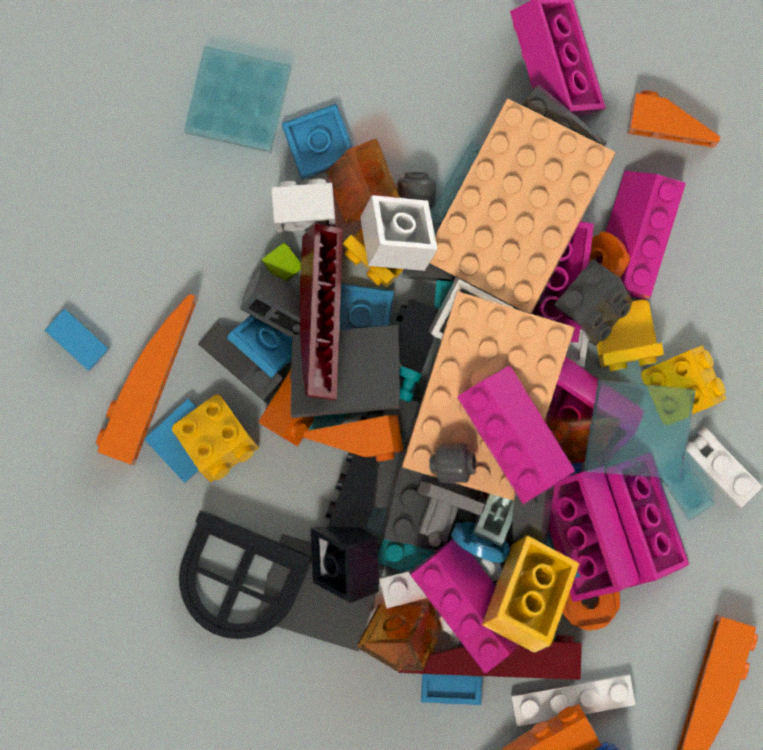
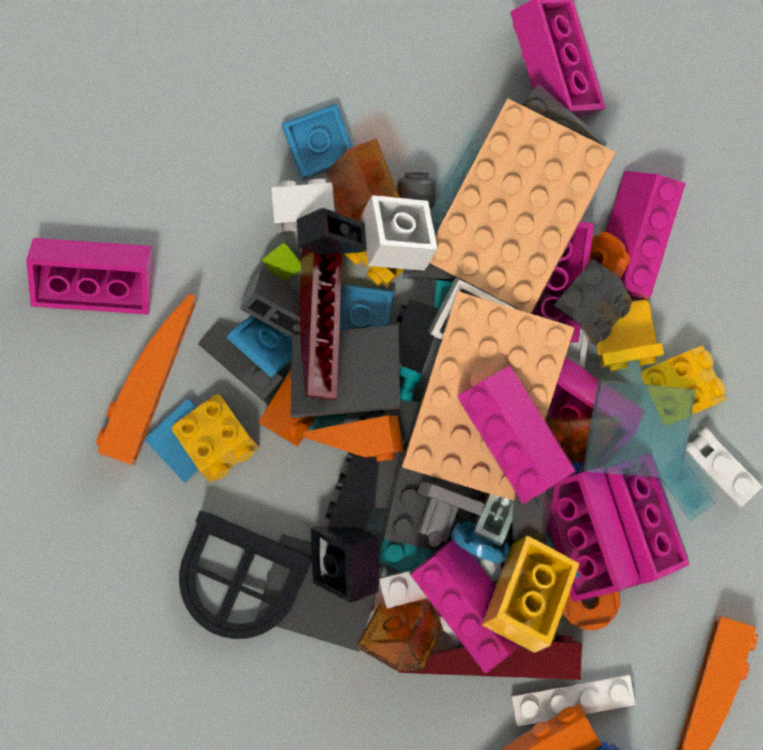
dark azure tile [44,309,110,371] -> none
clear light blue plate [184,46,291,153] -> none
dark azure tile [421,674,482,705] -> none
dark grey head [430,443,477,483] -> none
orange slope [627,90,720,148] -> none
none -> dark pink slope [26,238,153,315]
none -> black slope [296,207,367,255]

